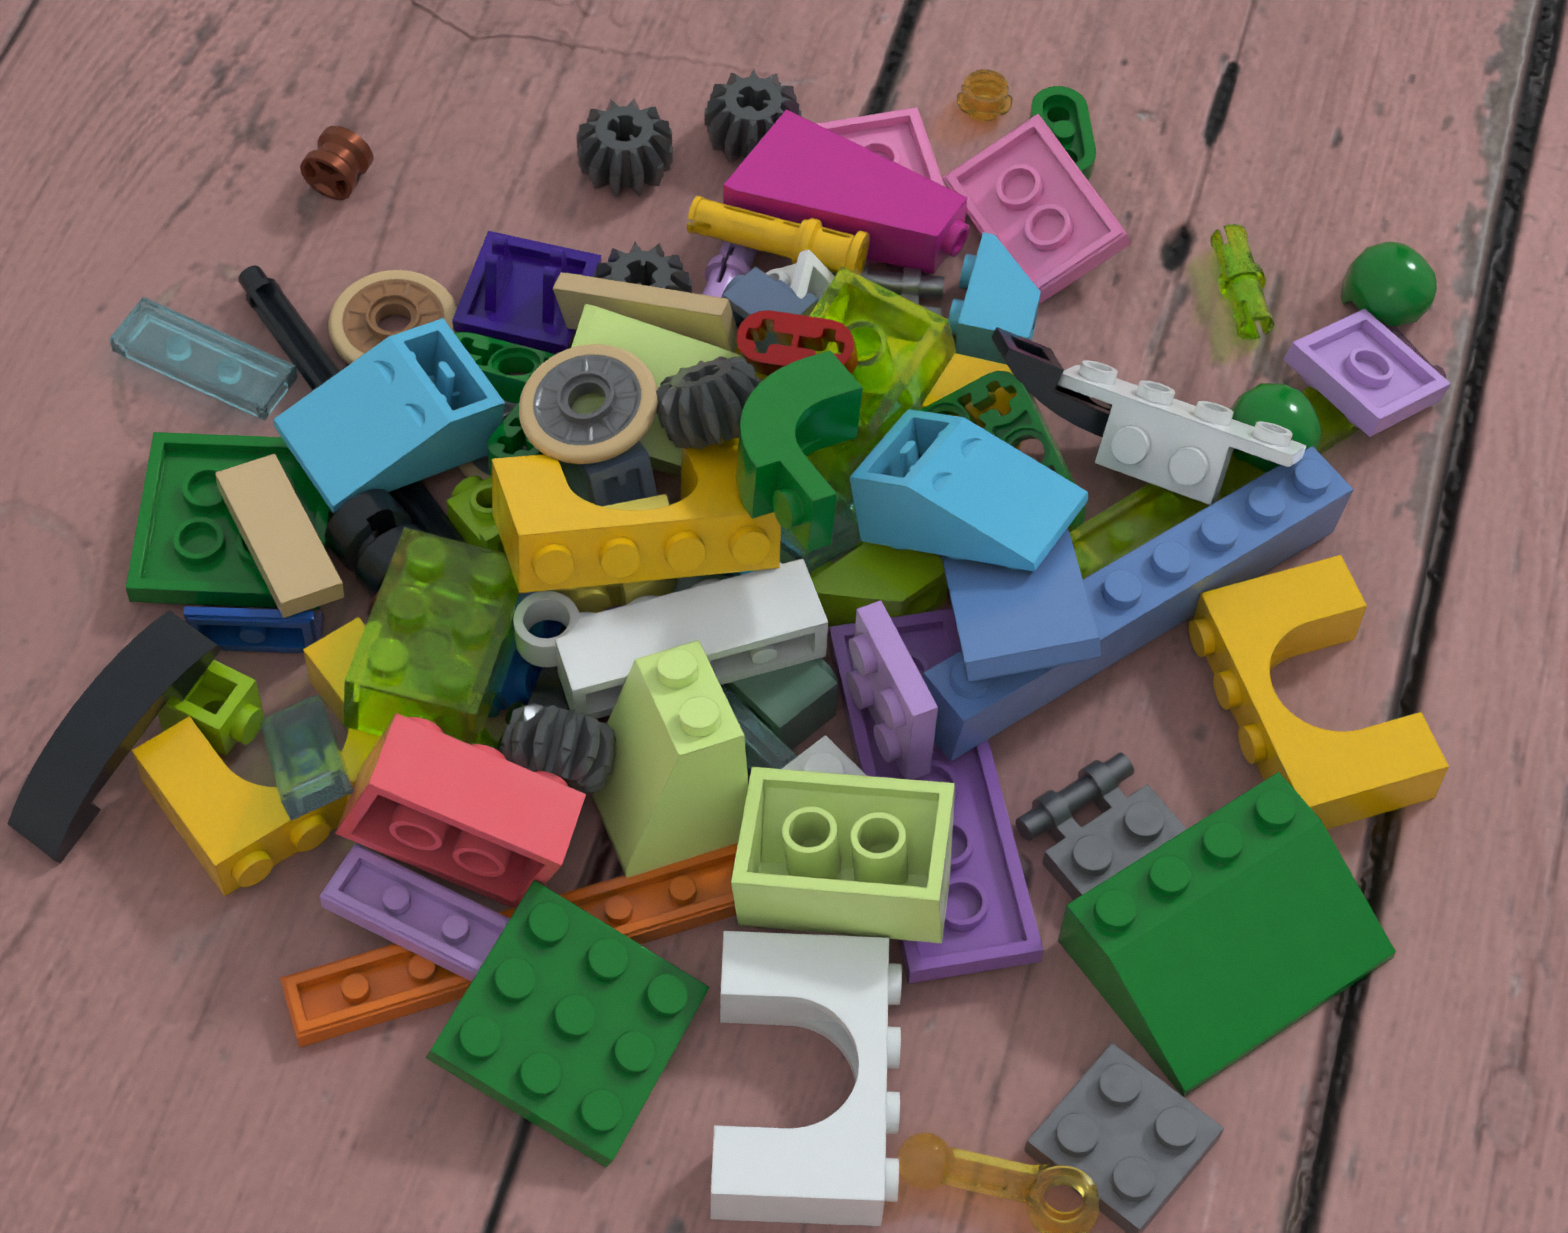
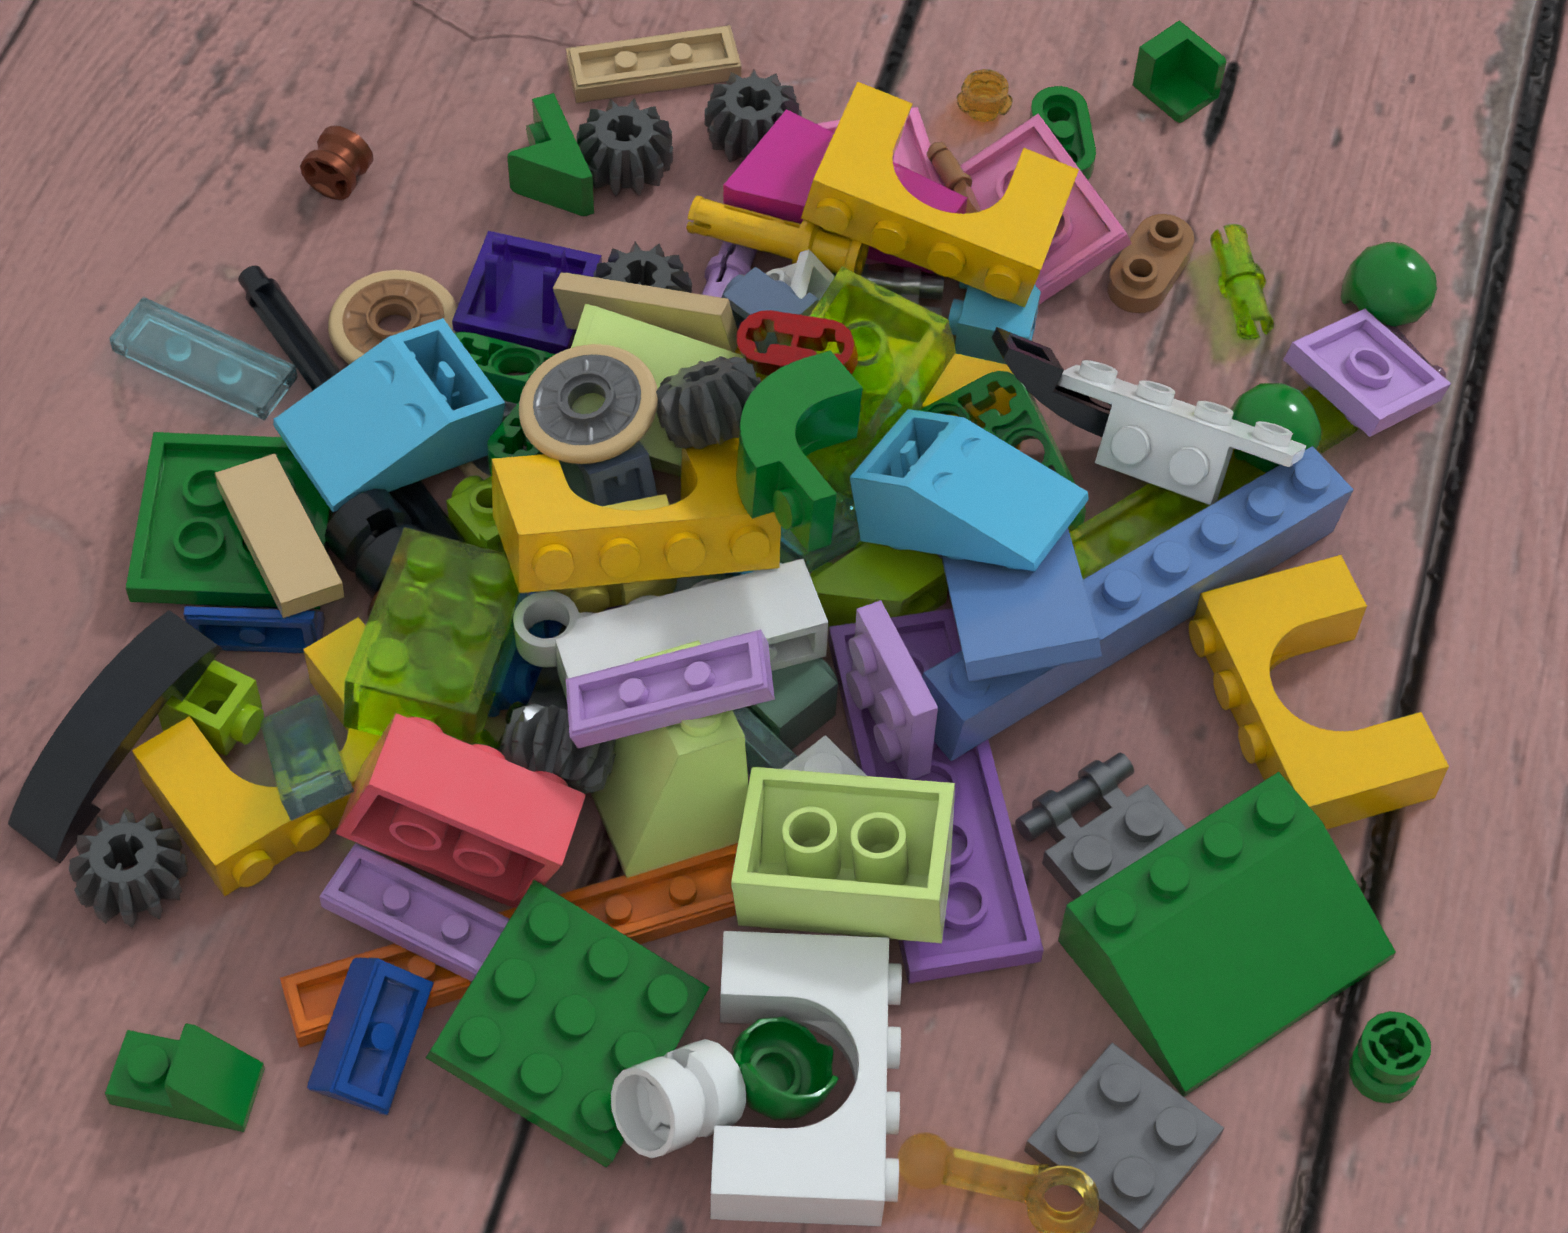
none -> dark grey gear [69,808,188,928]
none -> green slope [105,1023,265,1132]
none -> blue slope [307,958,434,1115]
none -> green slope [507,93,594,217]
none -> tan tile [566,25,741,103]
none -> lavender tile [566,630,775,748]
none -> white wheel [611,1039,746,1158]
none -> green hair [731,1016,839,1120]
none -> yellow arch [801,82,1079,308]
none -> medium nougat piece [926,141,981,214]
none -> medium nougat plate [1107,214,1194,313]
none -> green panel [1132,20,1227,123]
none -> green wheel [1349,1011,1431,1103]

